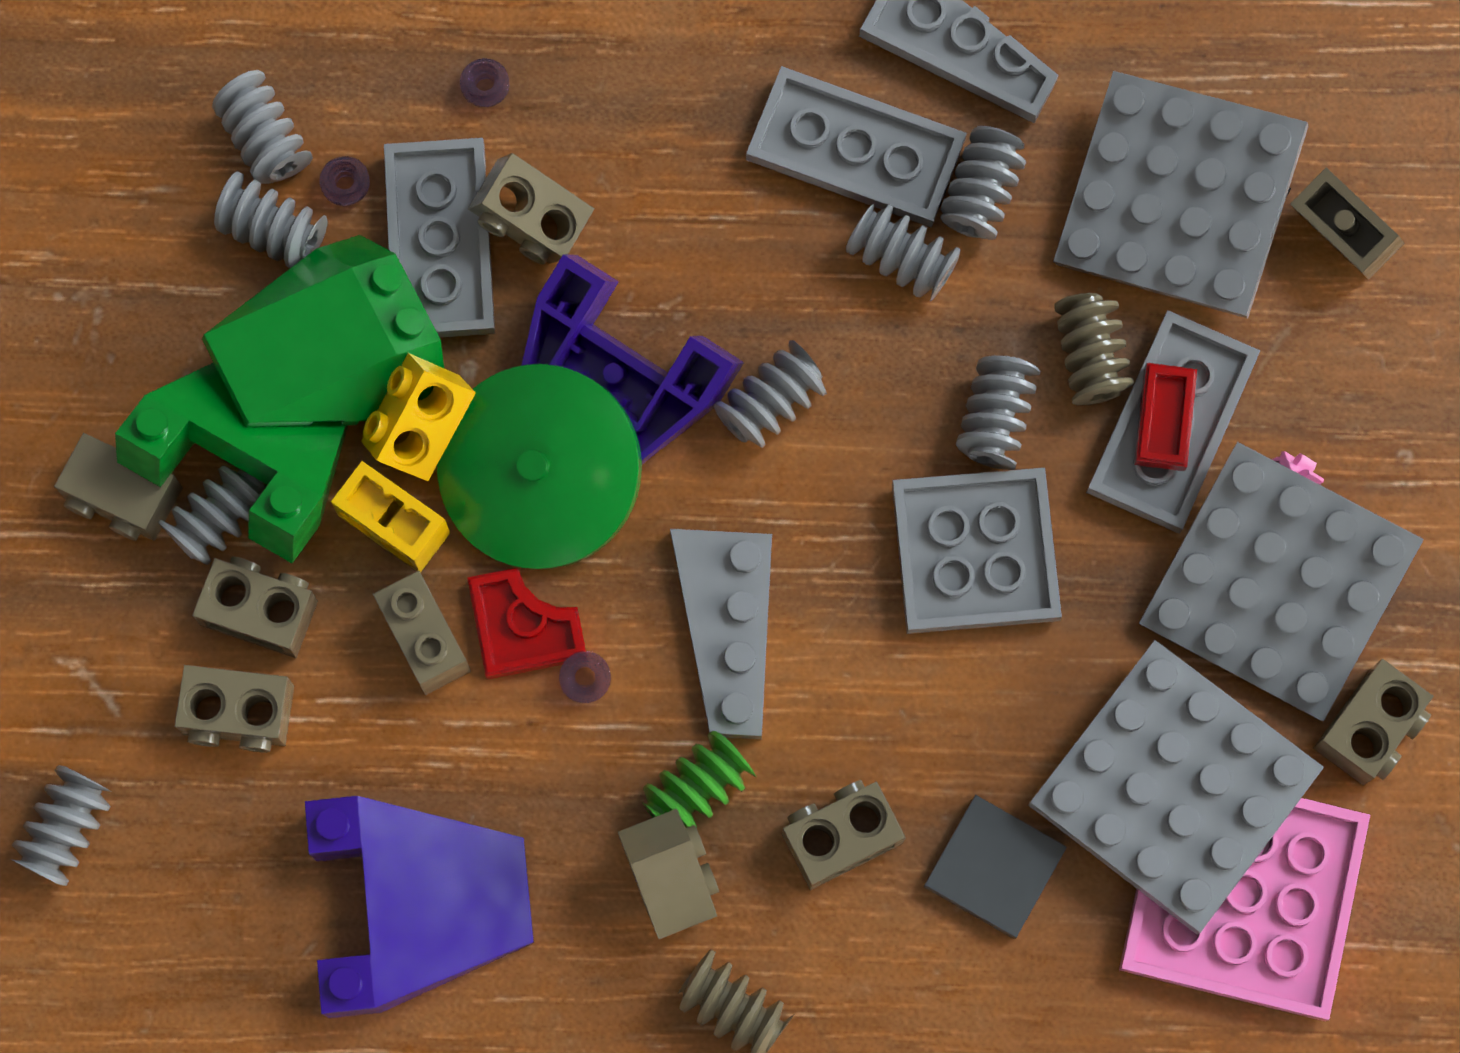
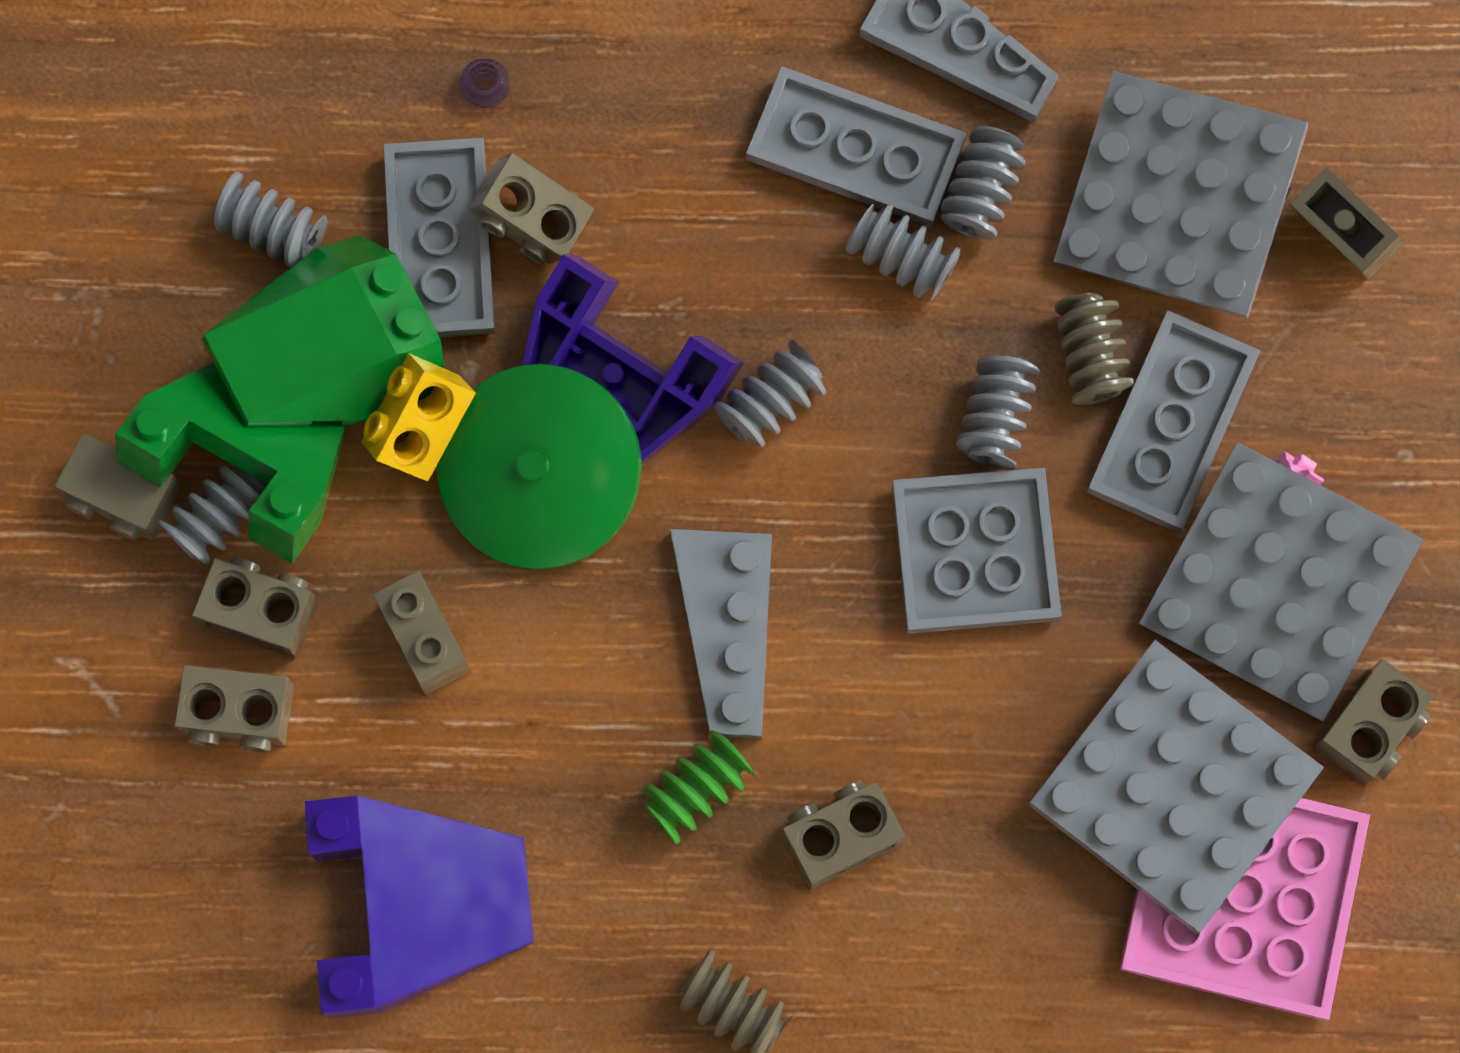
light grey piece [11,765,112,886] -> none
light grey piece [212,70,313,184] -> none
plate [320,156,370,206] -> none
yellow brick [331,461,450,573] -> none
red tile [467,568,588,680] -> none
plate [559,651,611,703] -> none
dark tan brick [617,809,719,939] -> none
dark grey tile [924,795,1067,939] -> none
red tile [1134,363,1198,471] -> none

